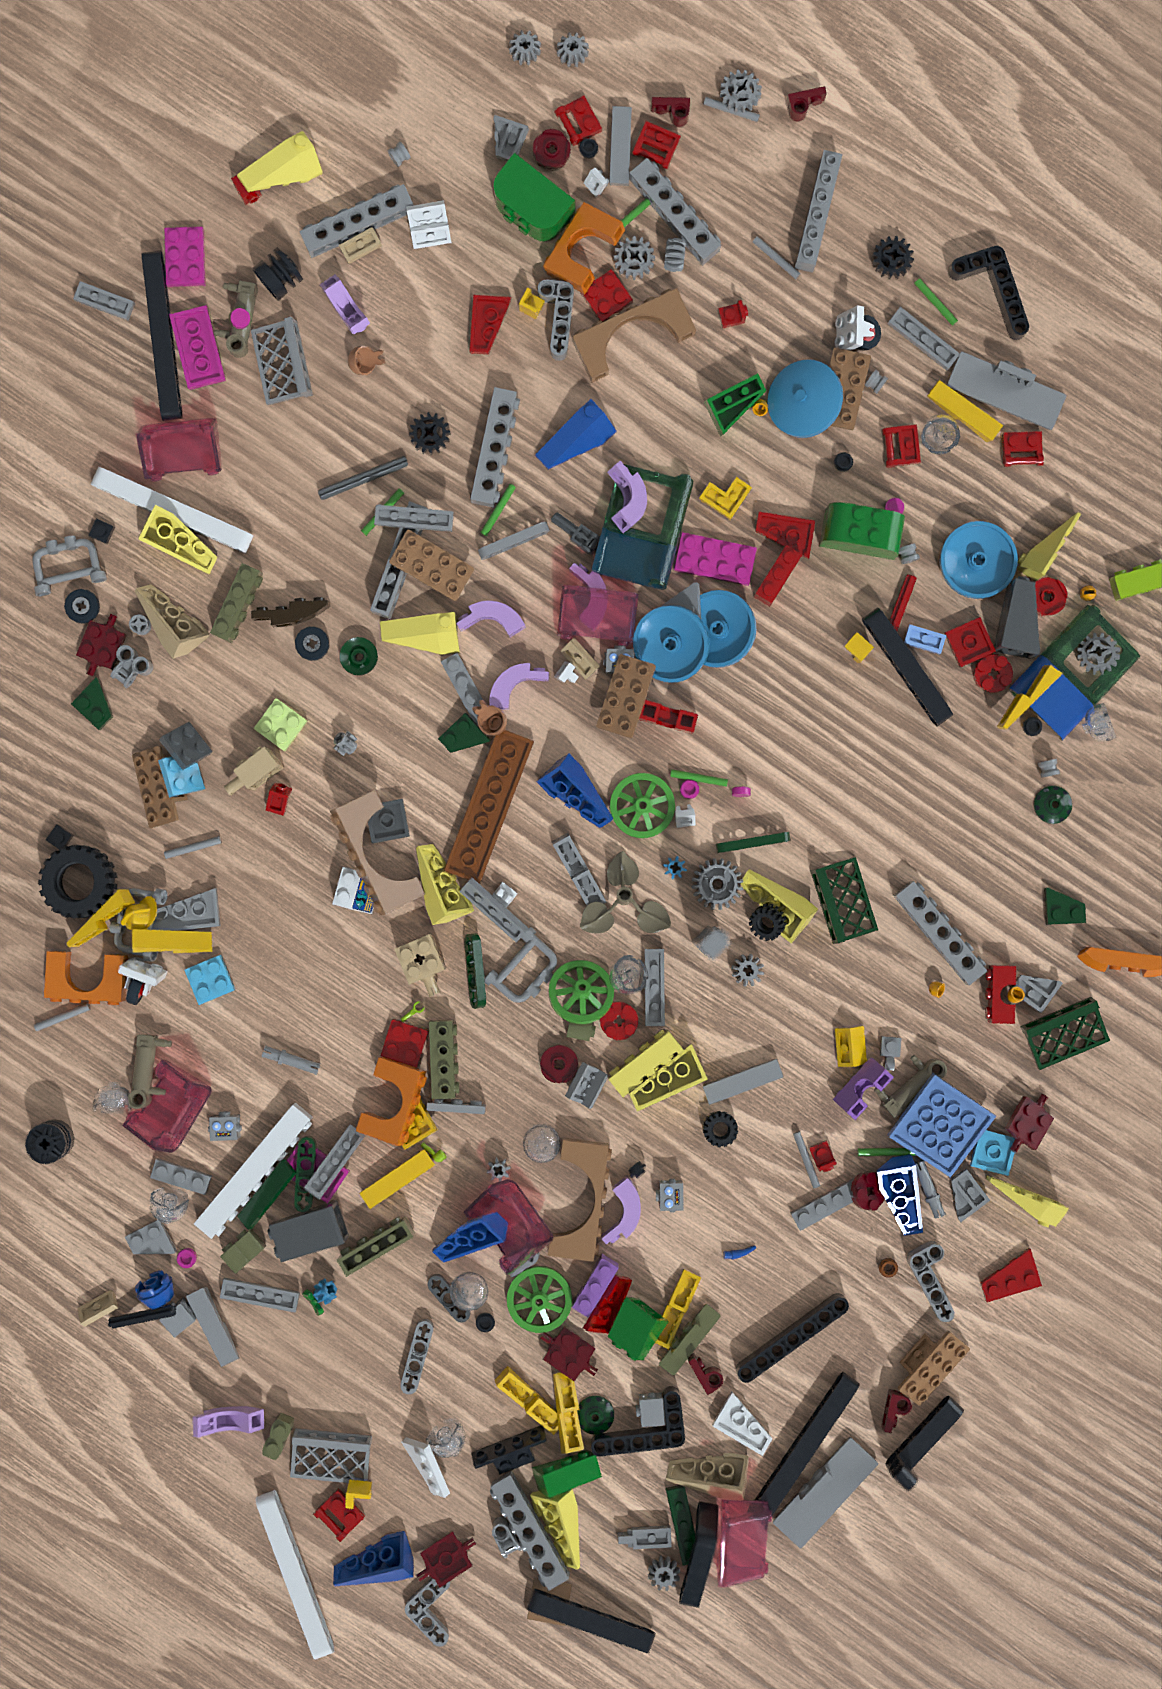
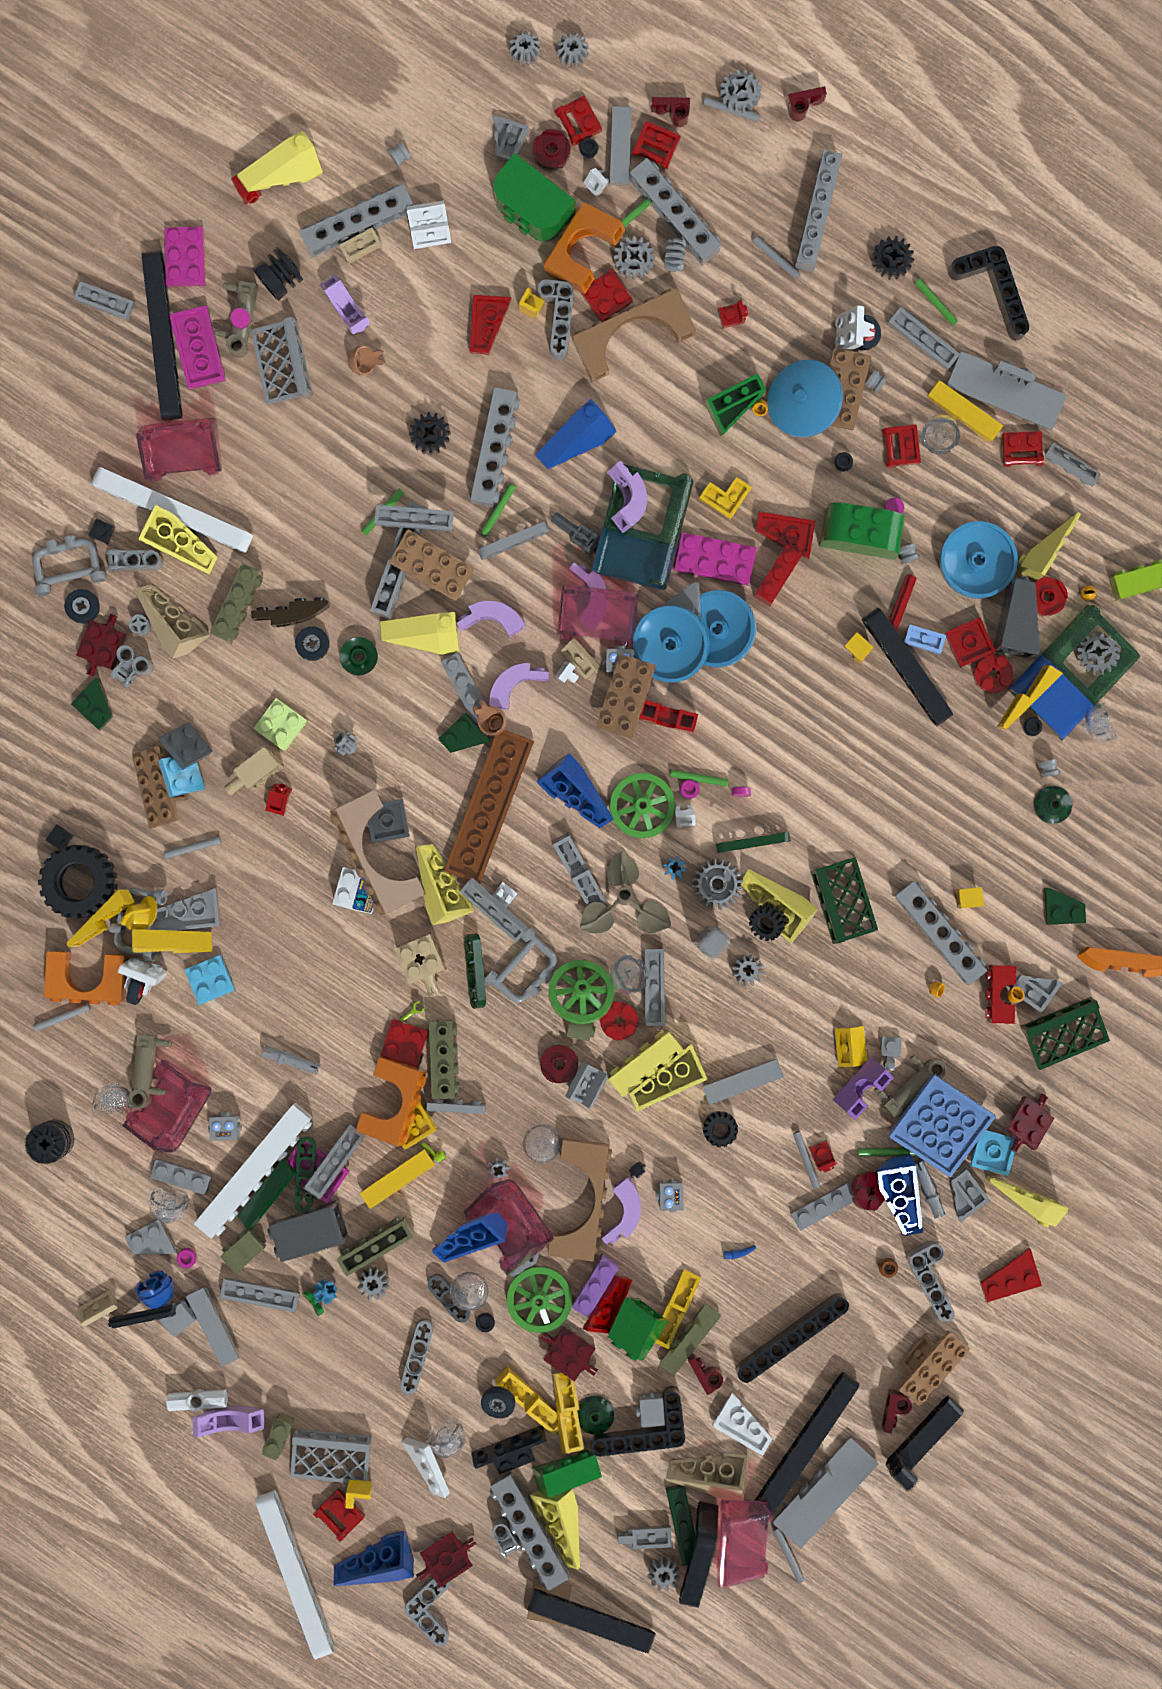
dark grey axle [318,456,408,500] -> none
none -> light grey piece [106,550,164,572]
none -> white piece [166,1389,228,1412]
none -> light grey gear [357,1267,390,1300]
none -> black bush [481,1386,516,1419]
none -> light grey bar [773,1527,805,1583]
none -> yellow panel [955,887,984,909]
none -> light grey plate [1045,442,1101,487]

